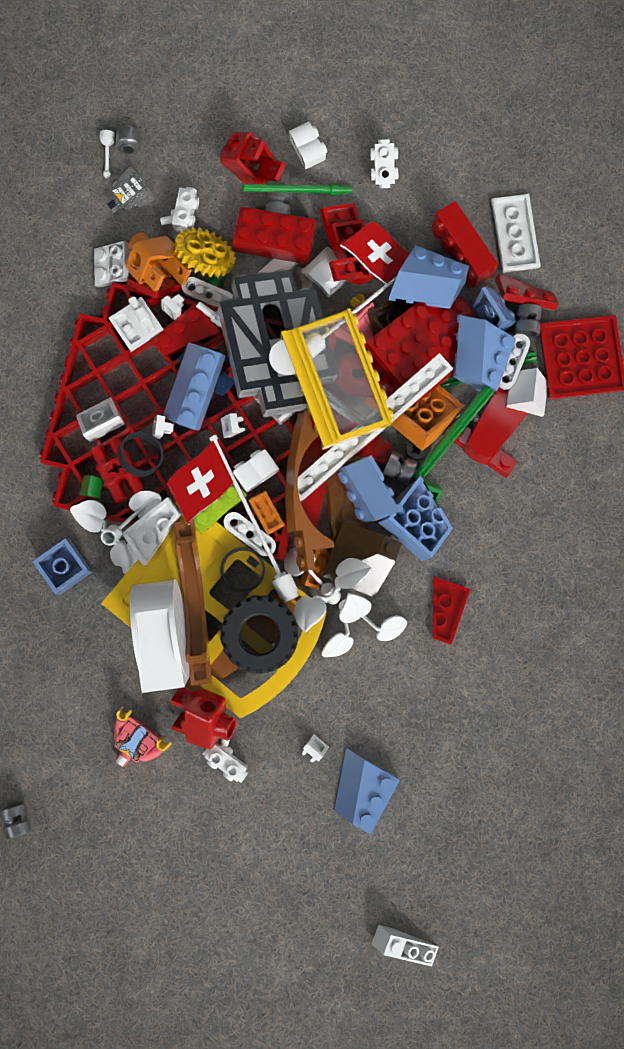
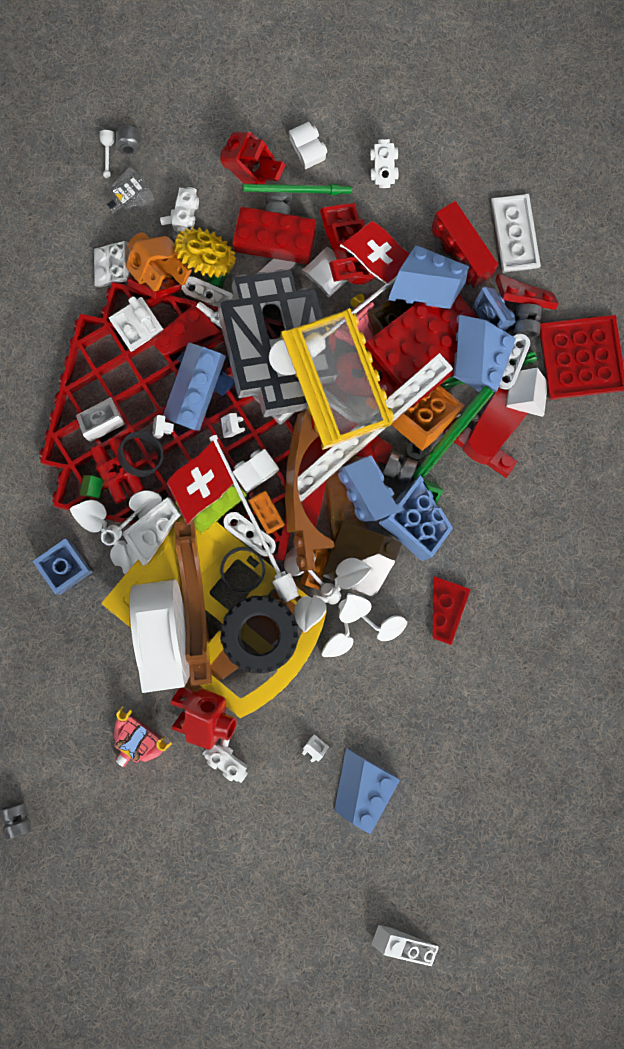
white tile [161,294,184,320] -> none

